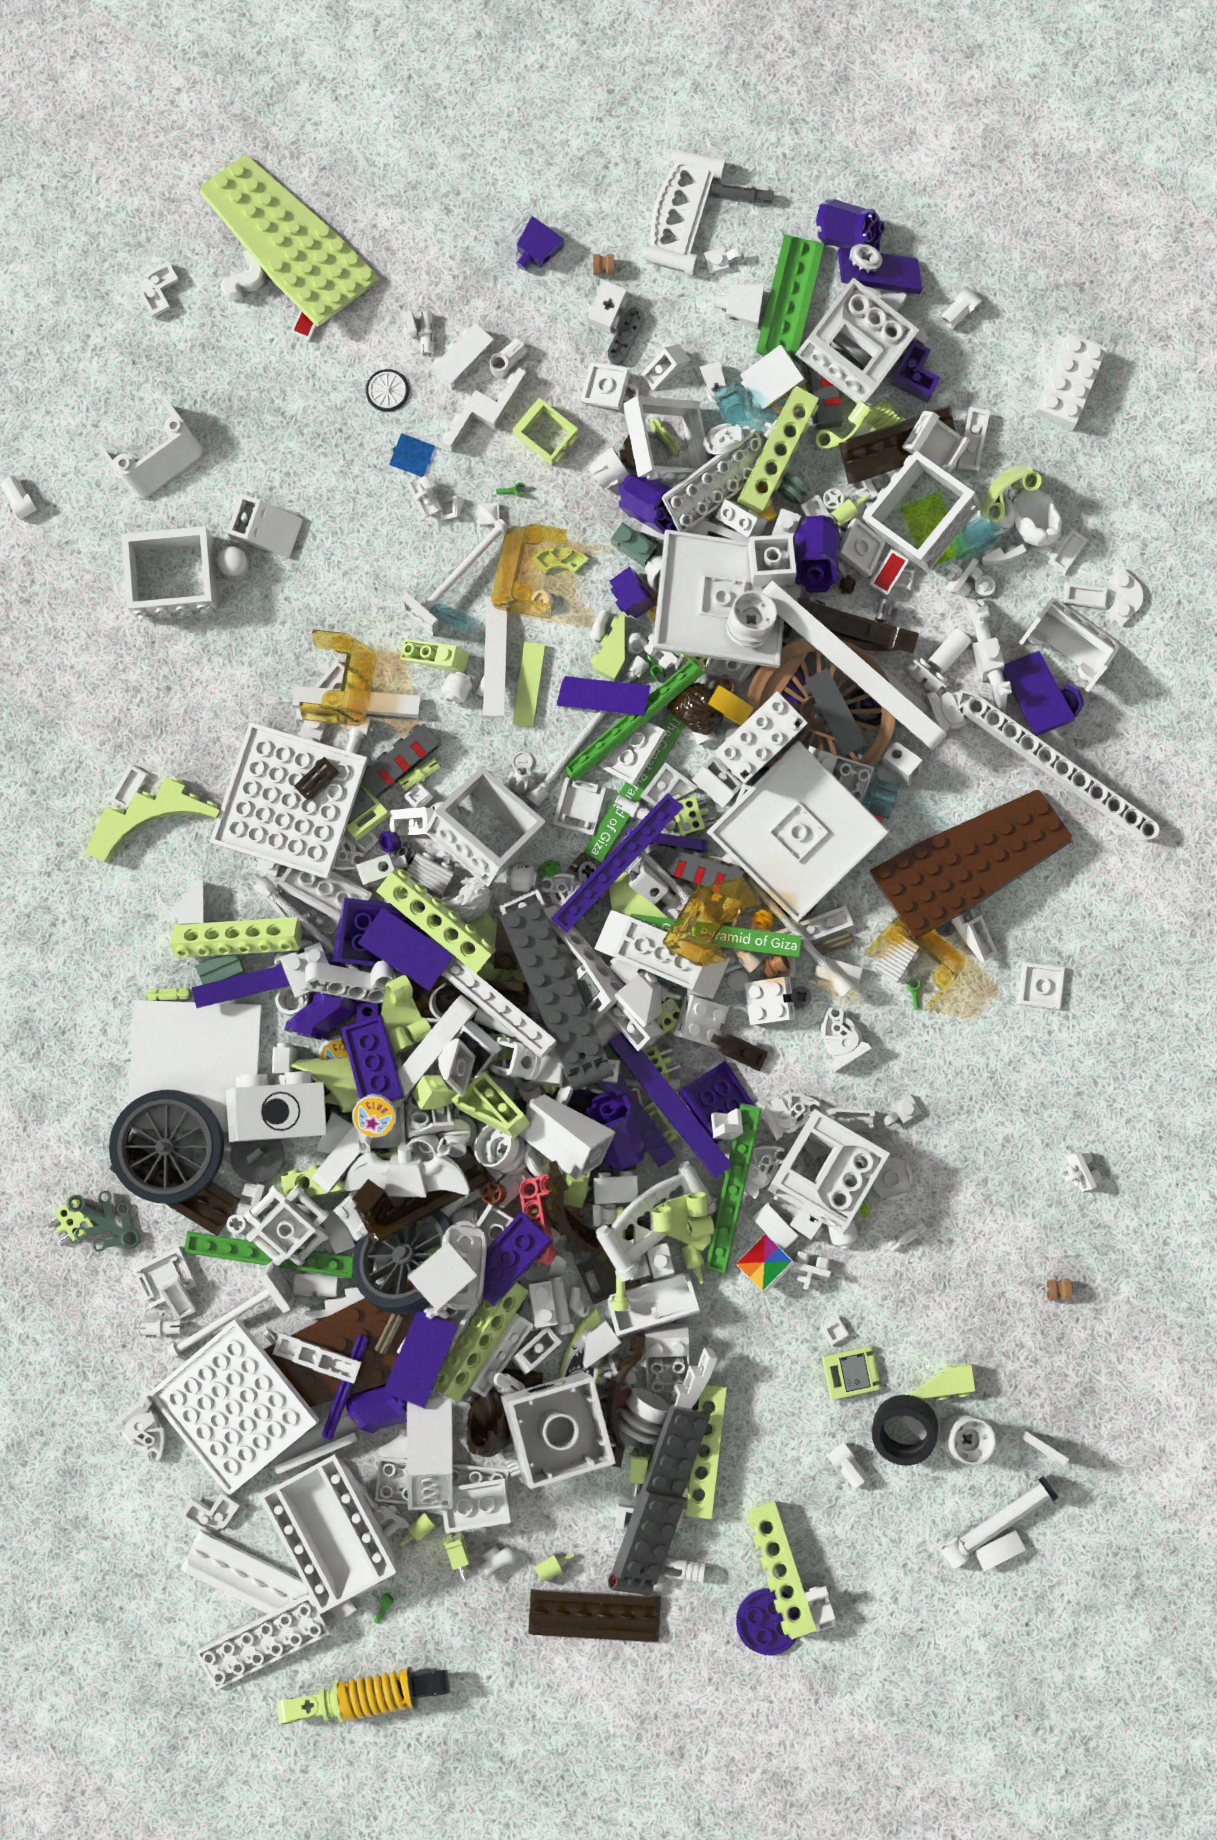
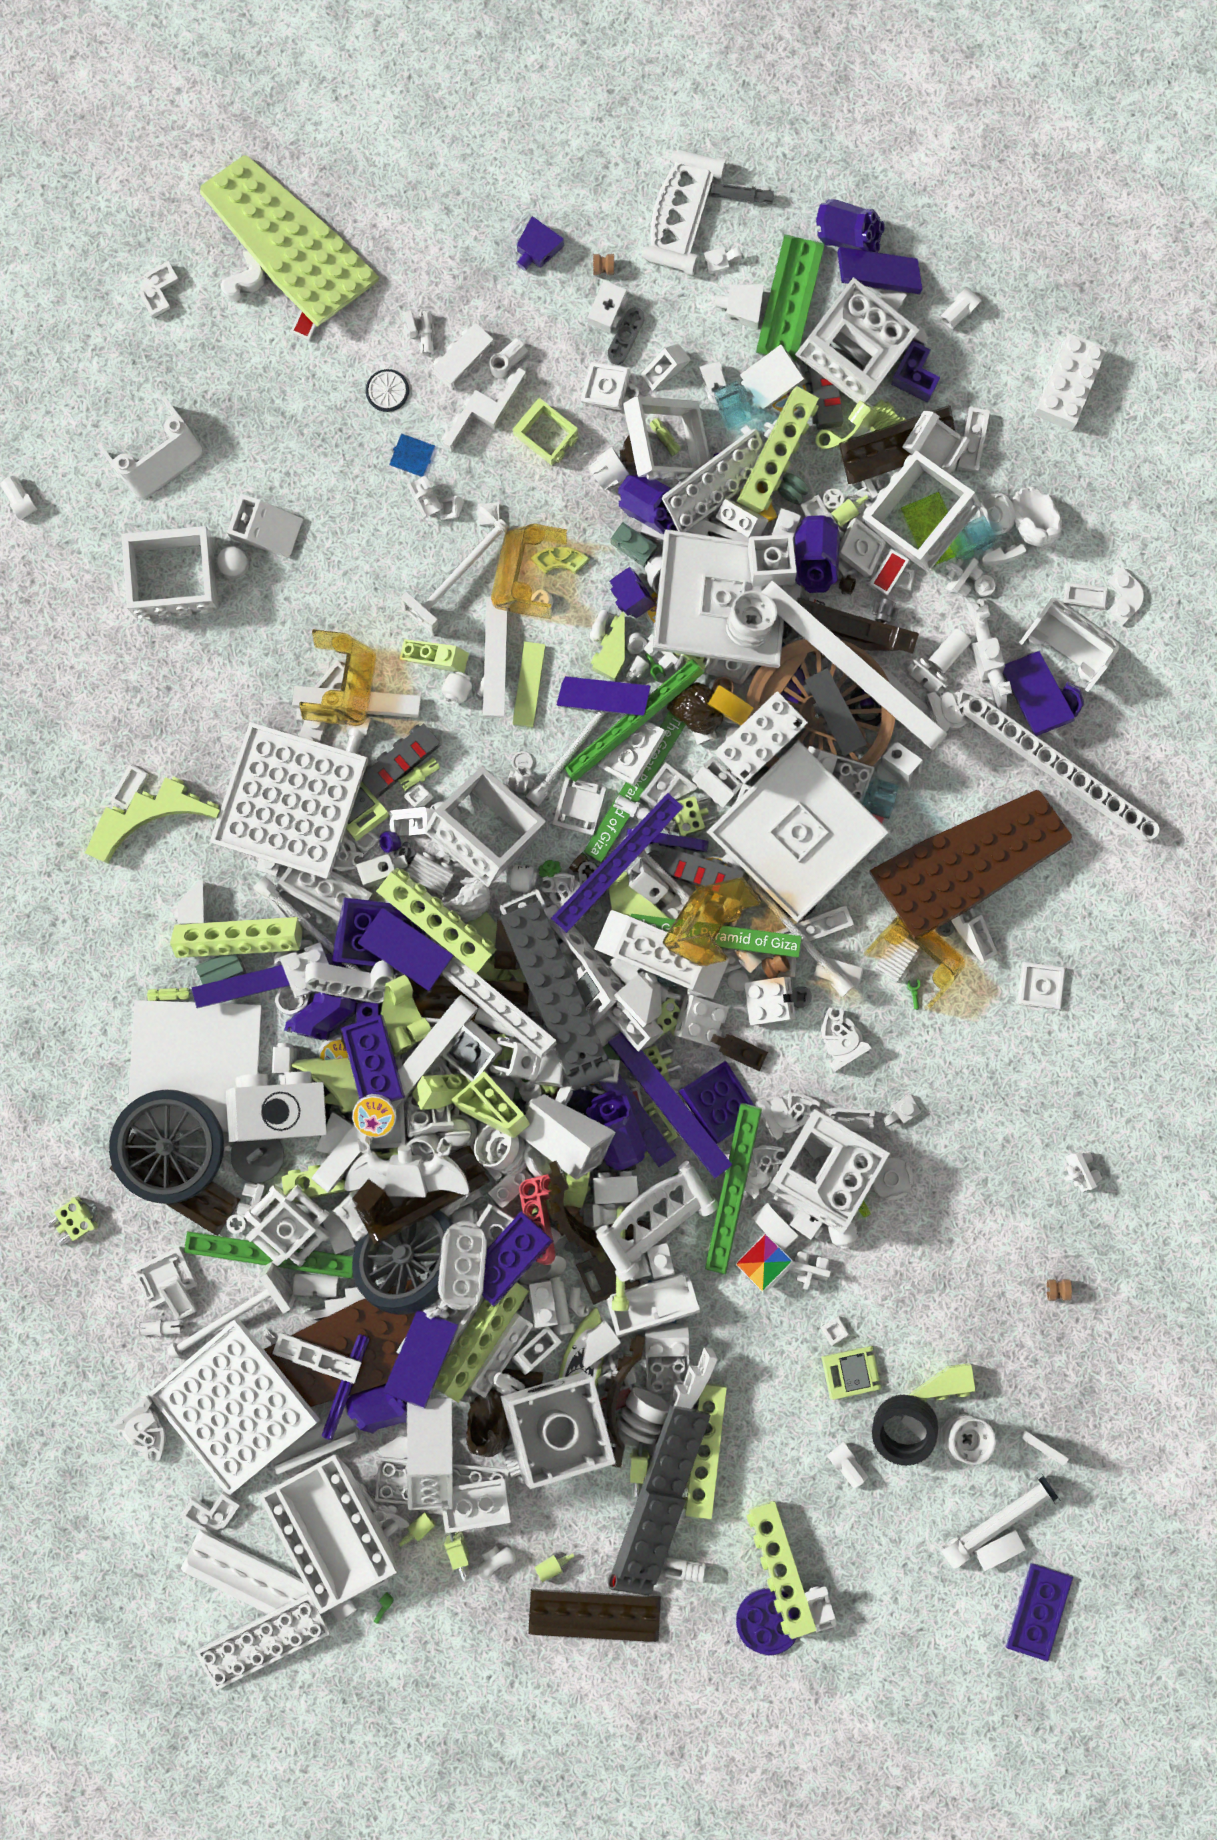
sand green plant [66,1191,140,1252] -> none
piece [277,1666,450,1724] -> none
dark brown tile [294,757,340,802] -> none
dark tan axle [375,1314,403,1354] -> none
white panel [407,1240,478,1311] -> none
white helmet [429,982,447,1020] -> none
clear light blue slope [431,601,476,632] -> none
white slope [438,1038,476,1096] -> none
white piece [445,1139,467,1158] -> none
copper wheel [481,1182,506,1205] -> none
bright green hand [496,482,525,497] -> none
white panel [615,1503,635,1529] -> none
yellowish green panel [652,1192,714,1251] -> none
yellowish green piece [681,1245,707,1284] -> none
white tile [703,423,745,454] -> none
white panel [711,1109,743,1140] -> none
yellow plate [752,910,774,930] -> none
dark tan axle [813,933,853,955] -> none
white gear [849,244,882,273] -> none
white axle [887,1221,927,1252] -> none
yellowish green panel [981,465,1042,522] -> none
white tile [1048,528,1089,575] -> none
none -> dark purple tile [1006,1563,1073,1662]

